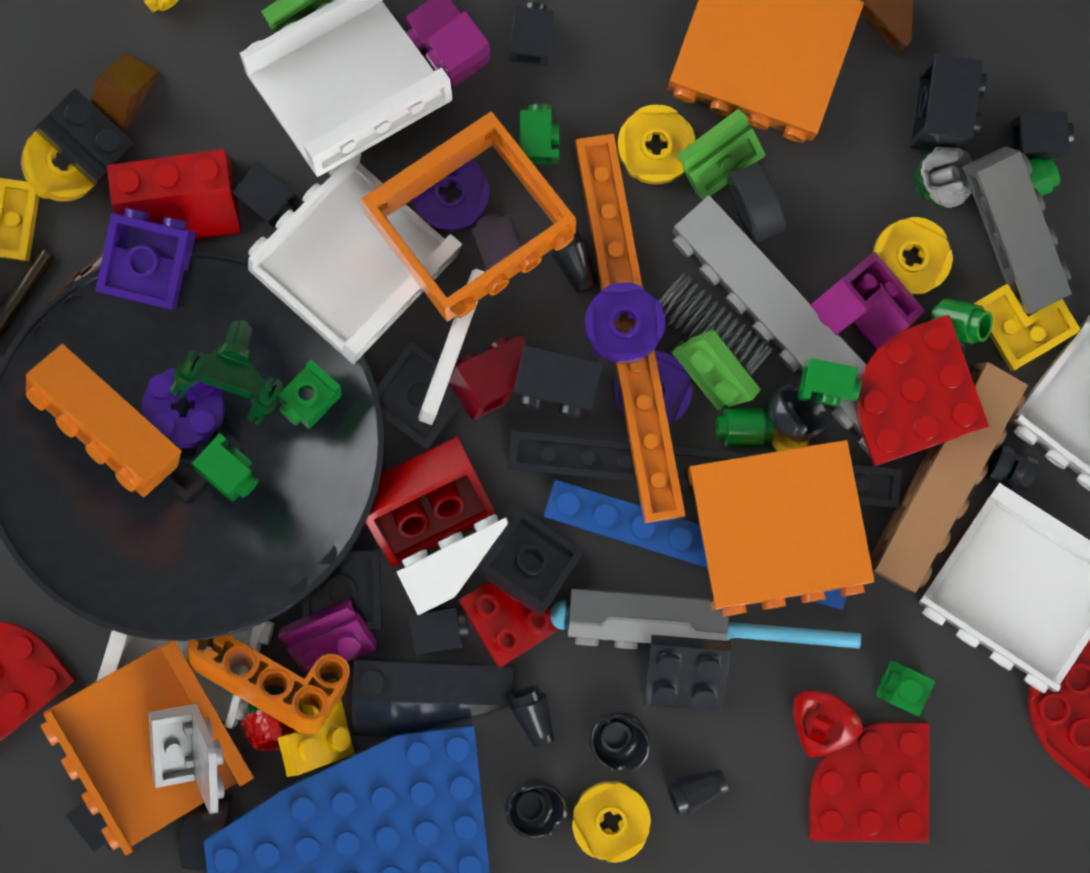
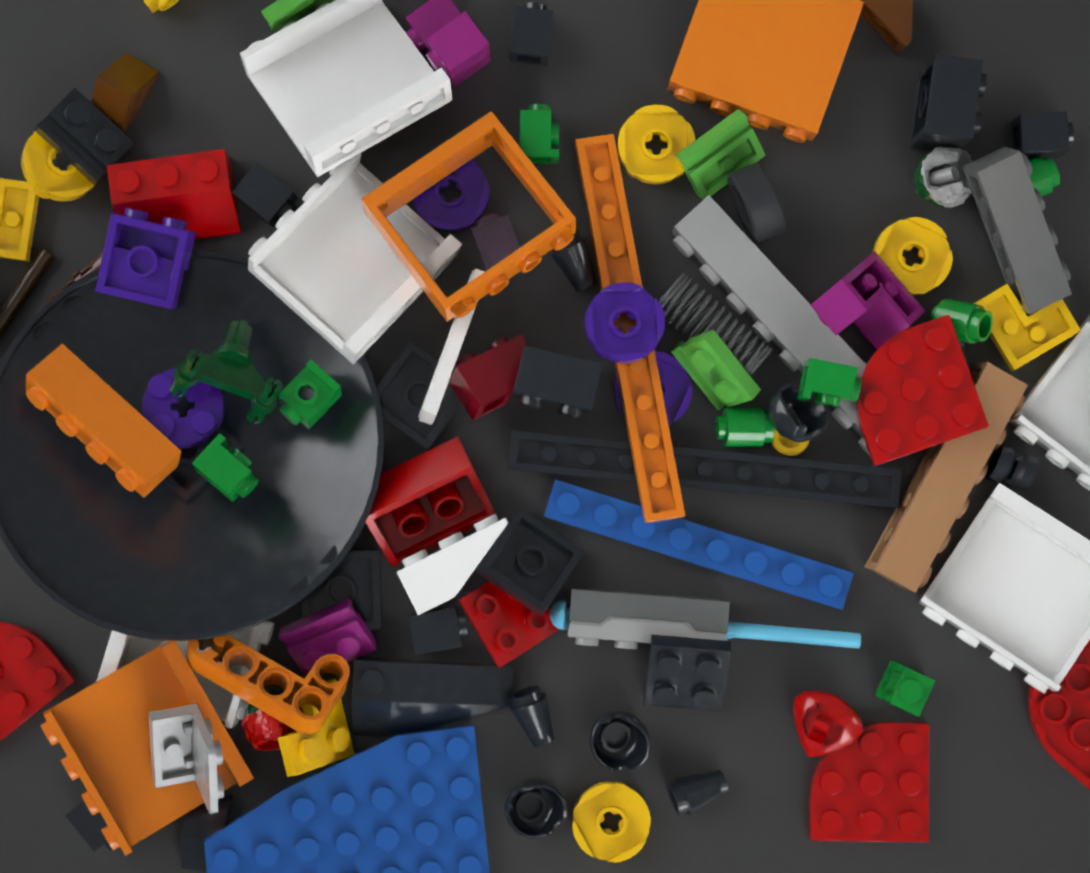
orange panel [687,440,875,617] -> none

